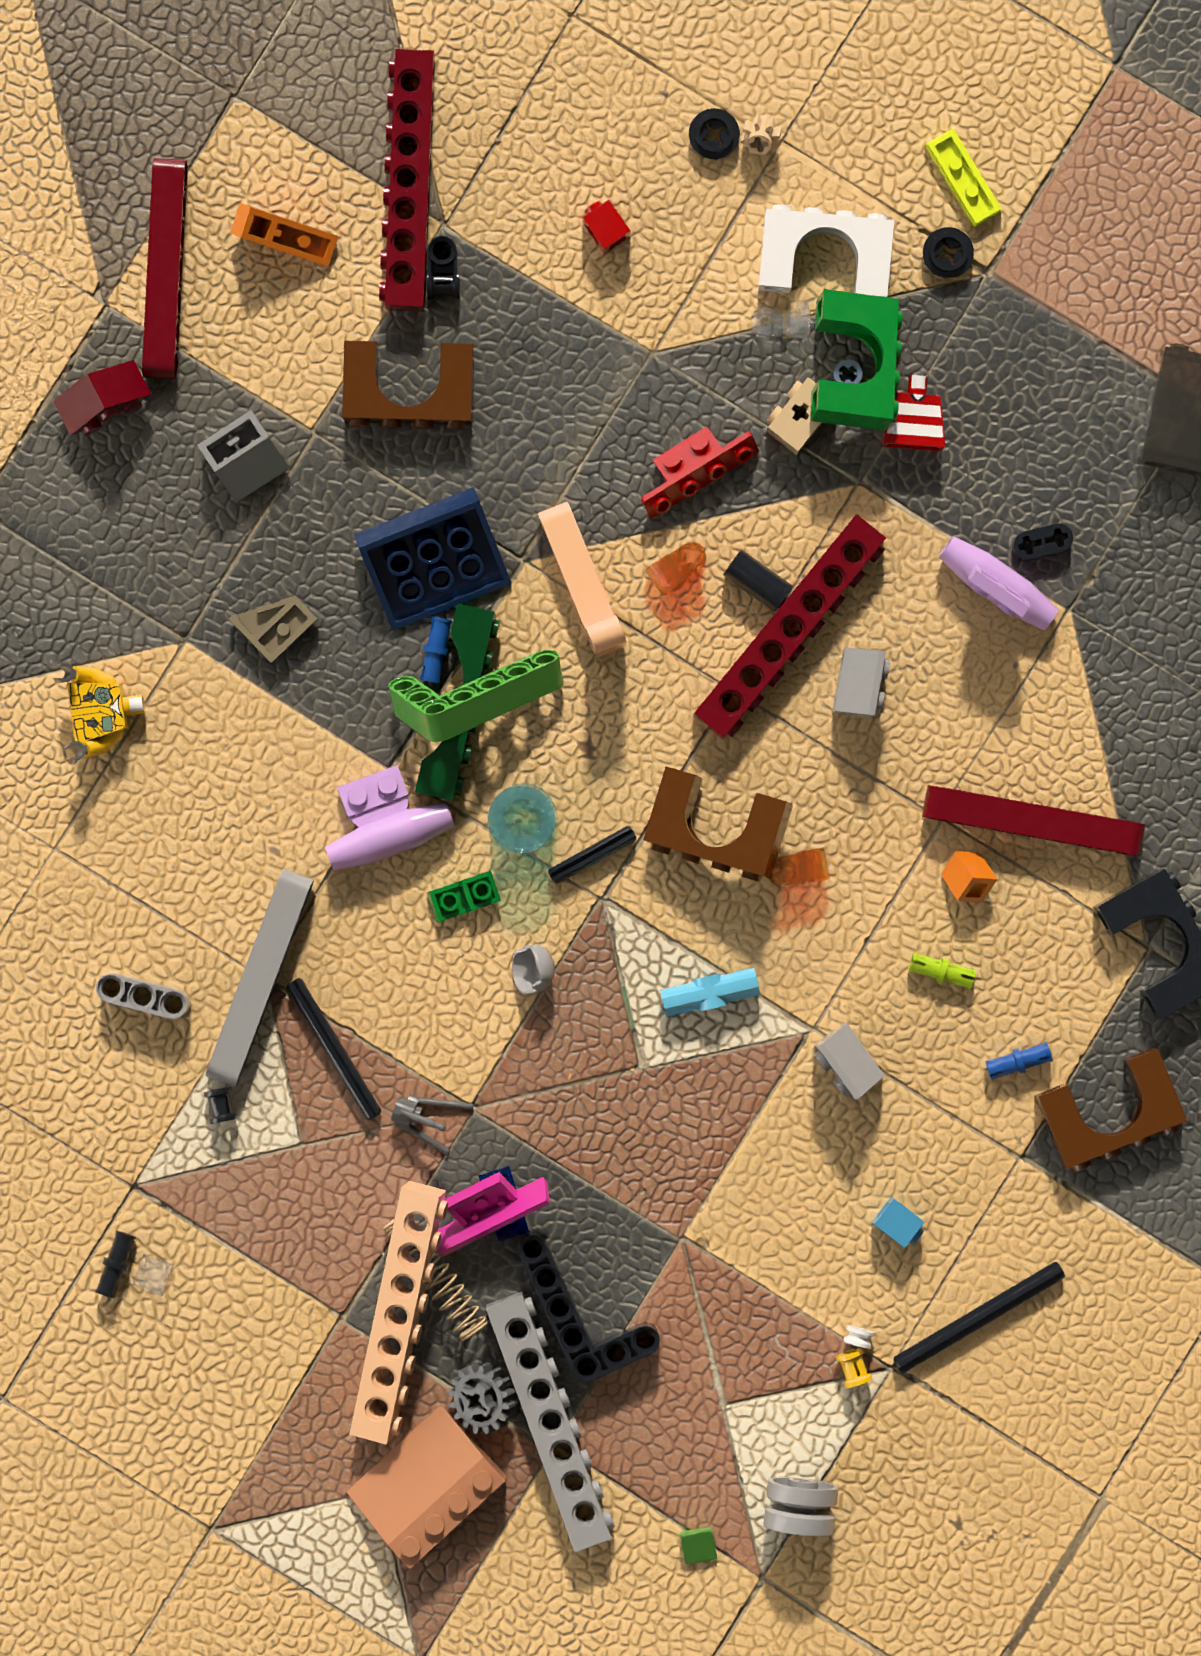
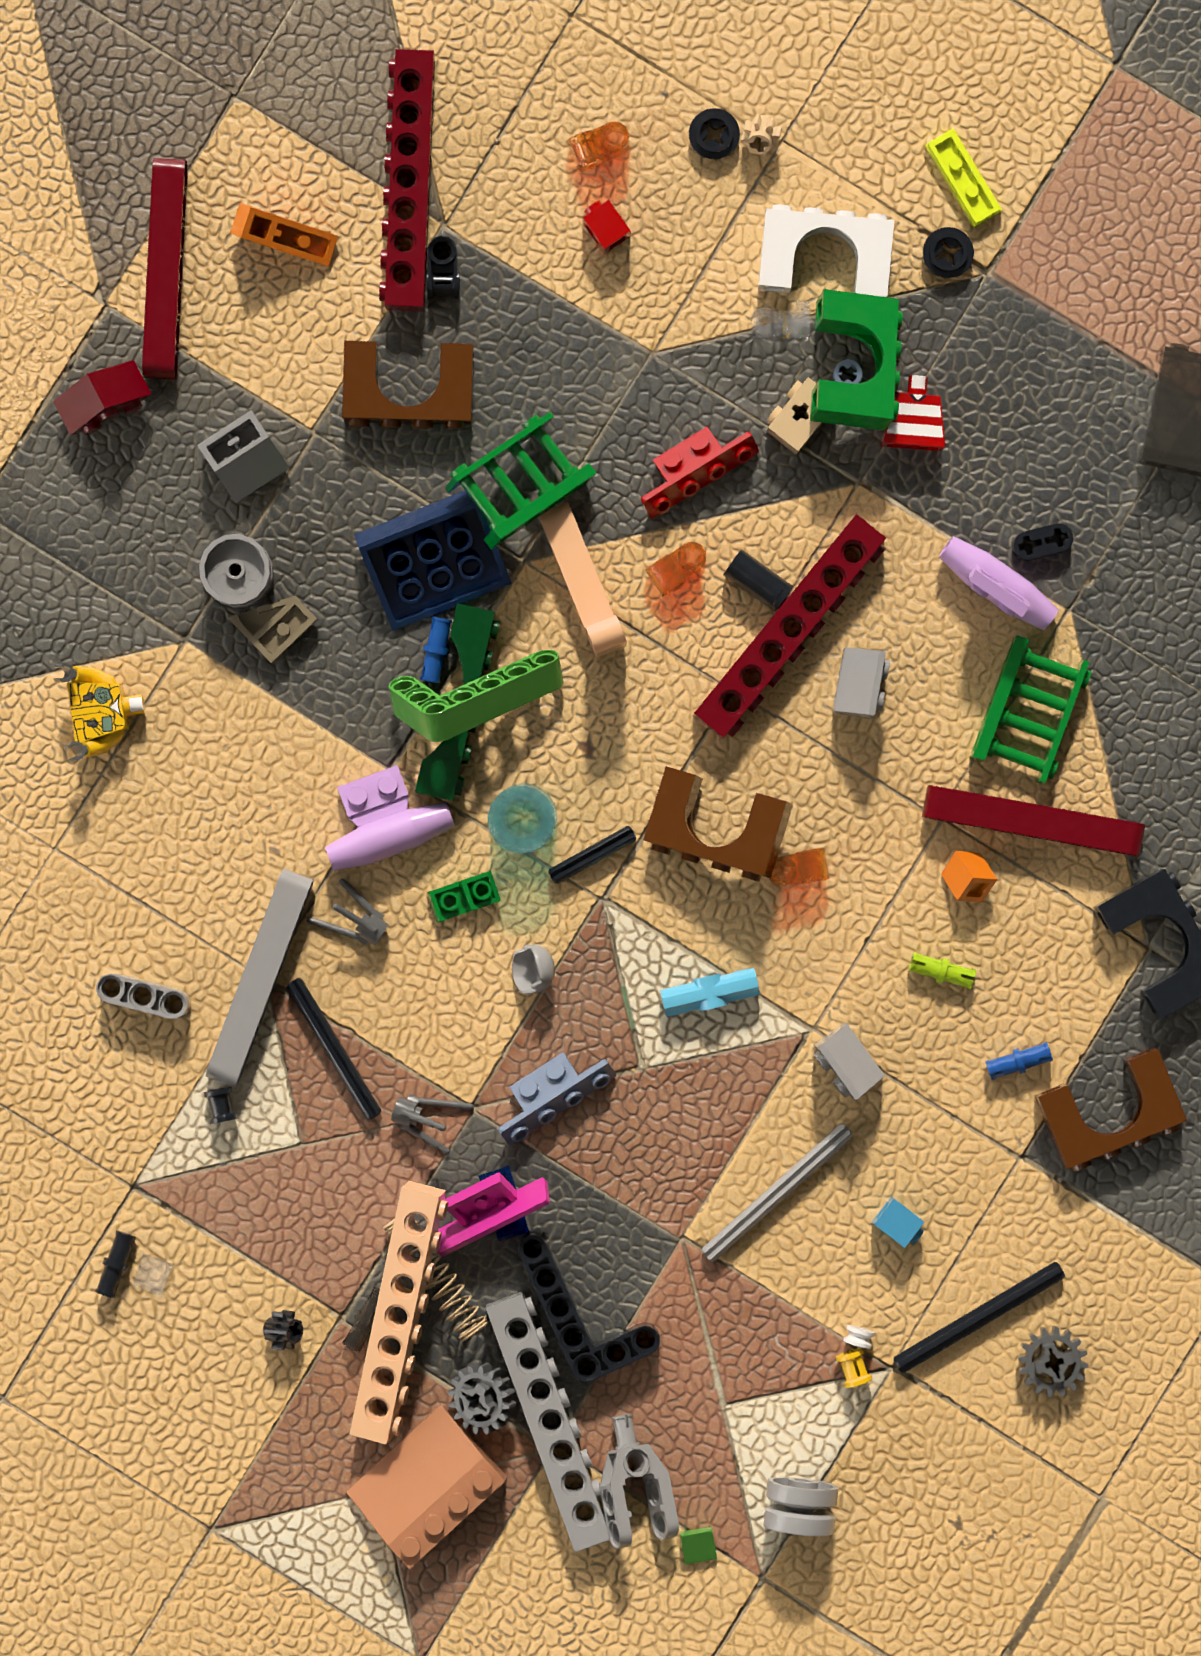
none -> light grey wheel [199,534,274,608]
none -> black gear [263,1310,303,1350]
none -> dark grey plant [306,879,388,945]
none -> clear smoke pin [342,1286,380,1353]
none -> green fence [445,412,596,550]
none -> sand blue bracket [498,1052,616,1145]
none -> clear orange piece [566,121,630,172]
none -> light grey piece [599,1413,679,1549]
none -> light grey axle [702,1123,853,1262]
none -> green fence [969,635,1092,784]
none -> dark grey gear [1017,1326,1089,1398]

